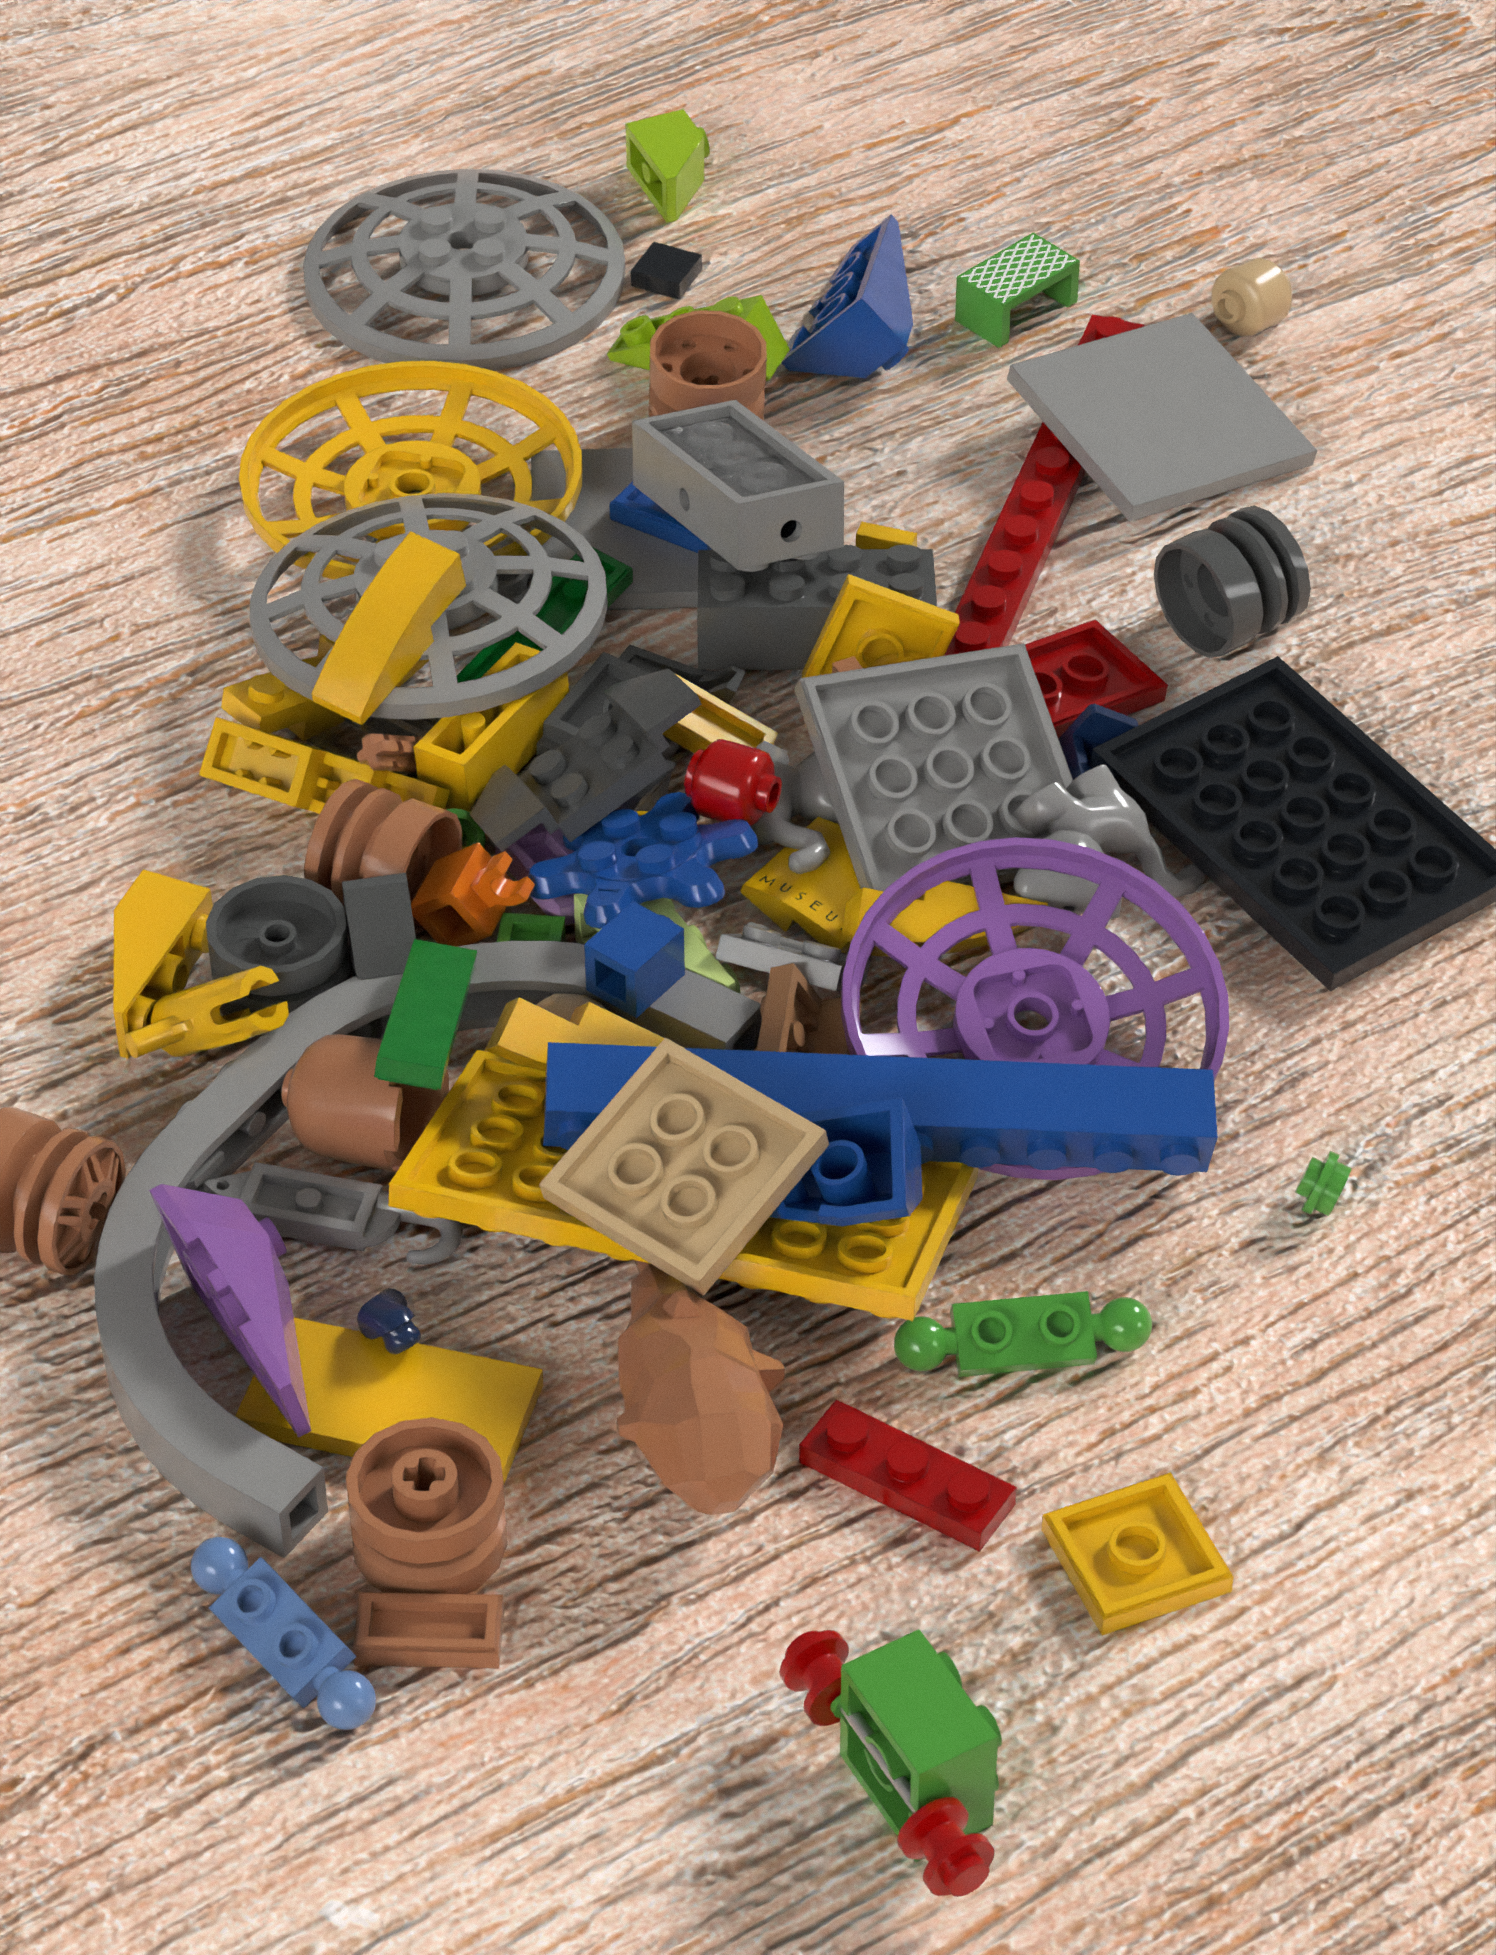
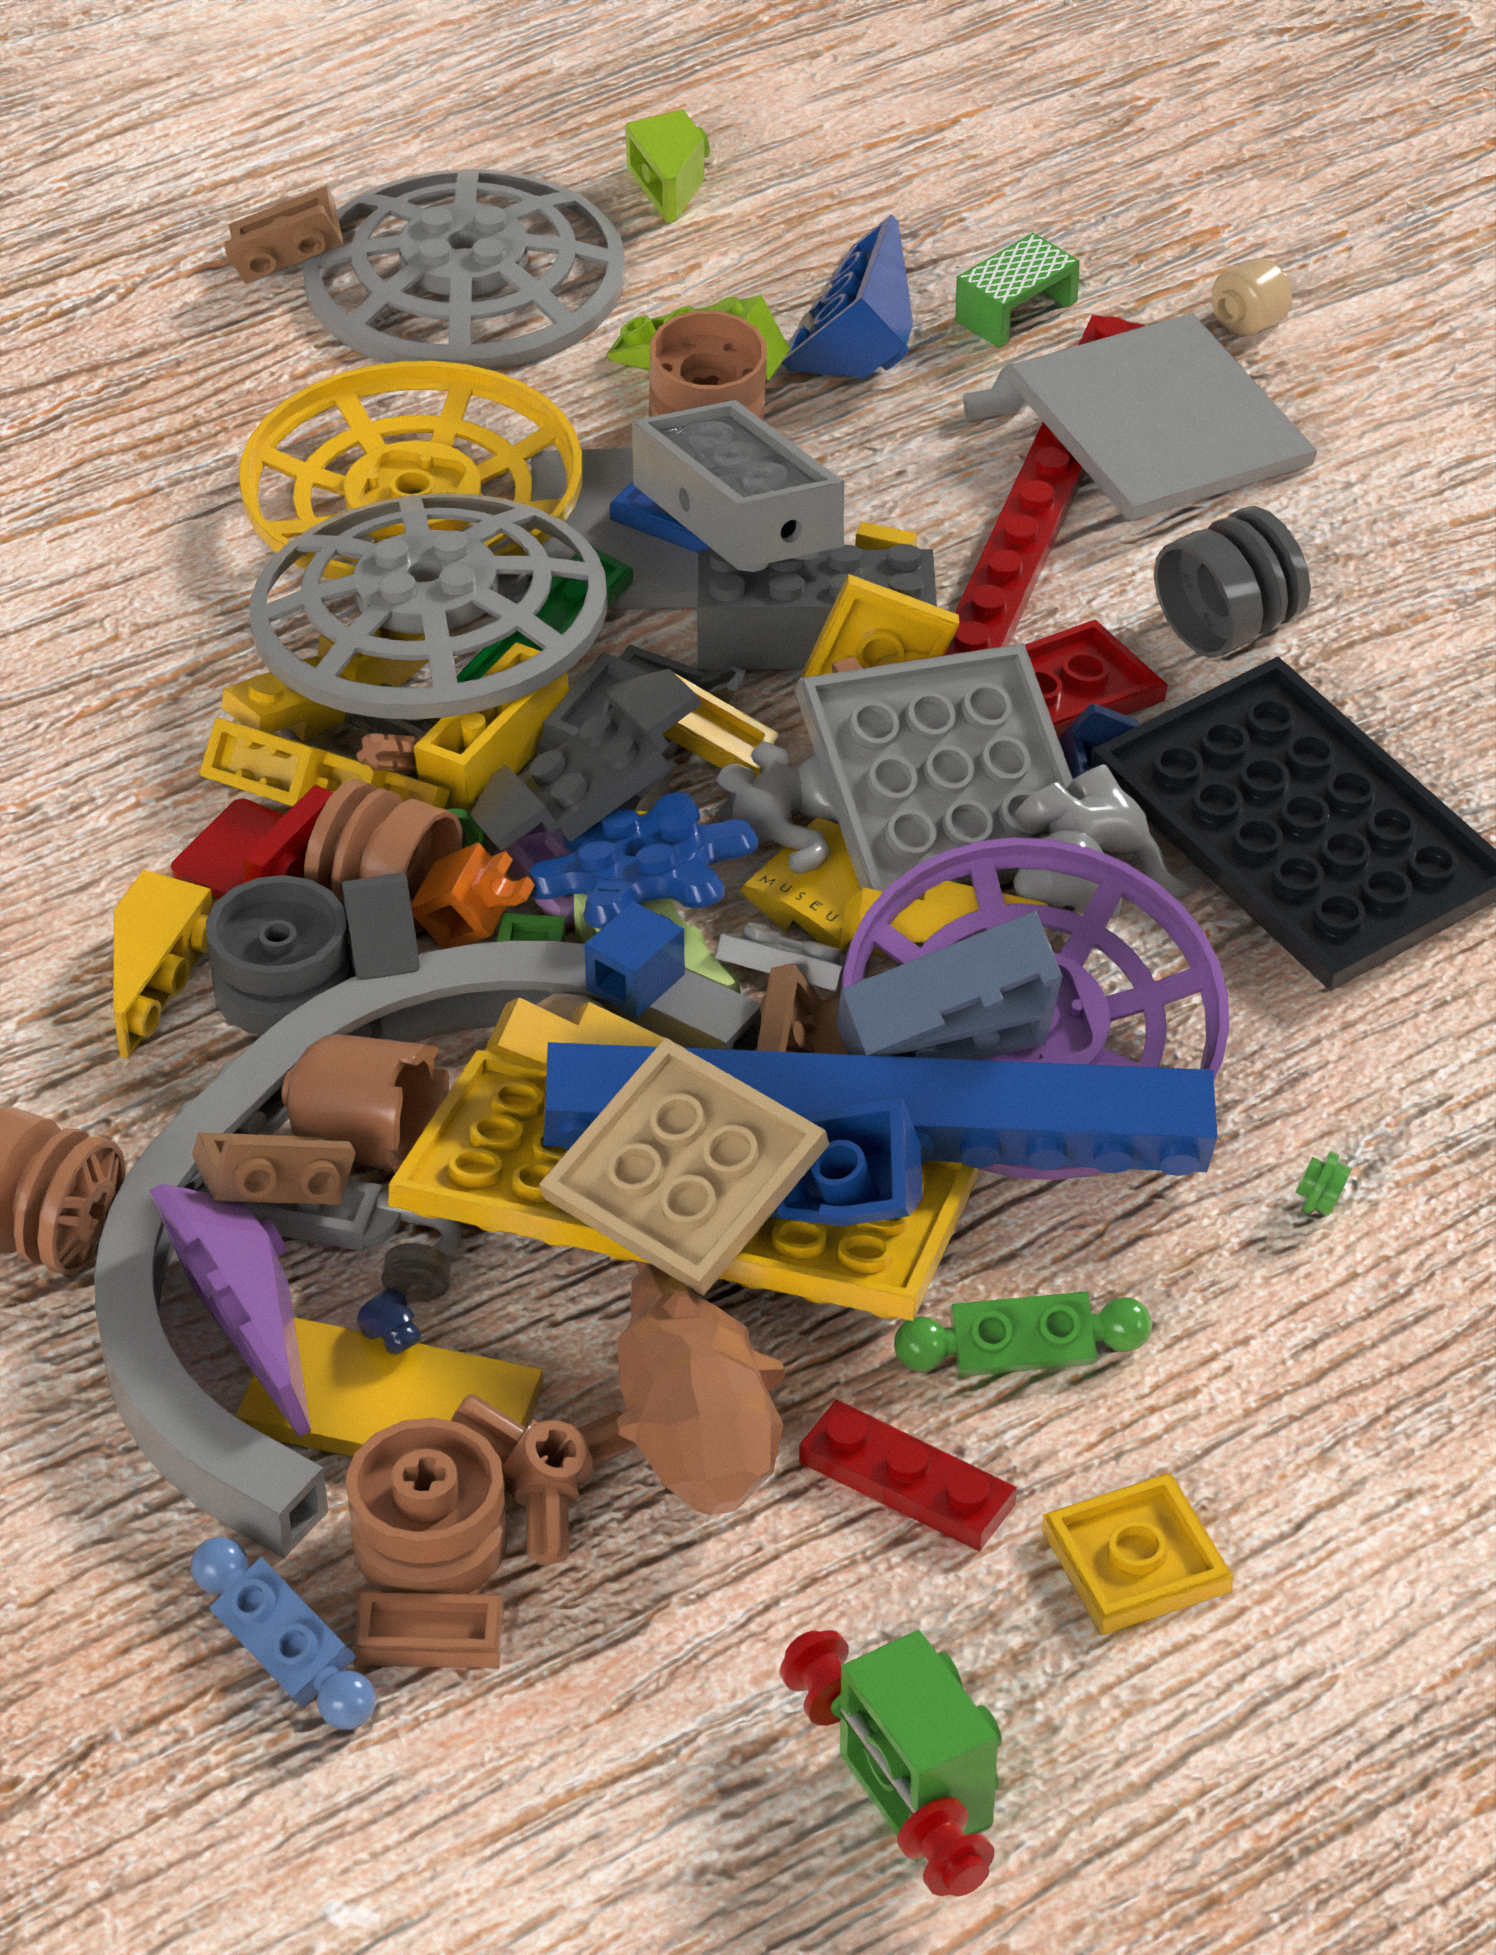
yellow piece [125,965,289,1058] -> none
yellow slope [311,531,466,725] -> none
green tile [374,939,478,1090] -> none
black tile [631,242,702,299] -> none
red head [684,739,782,826] -> none
none -> red bracket [171,785,334,899]
none -> medium nougat bracket [192,1132,356,1205]
none -> medium nougat bracket [224,186,343,283]
none -> clear smoke tile [381,1243,452,1302]
none -> nougat bush [451,1394,637,1566]
none -> sand blue wedge [836,910,1063,1060]
none -> light grey arm [963,363,1025,421]

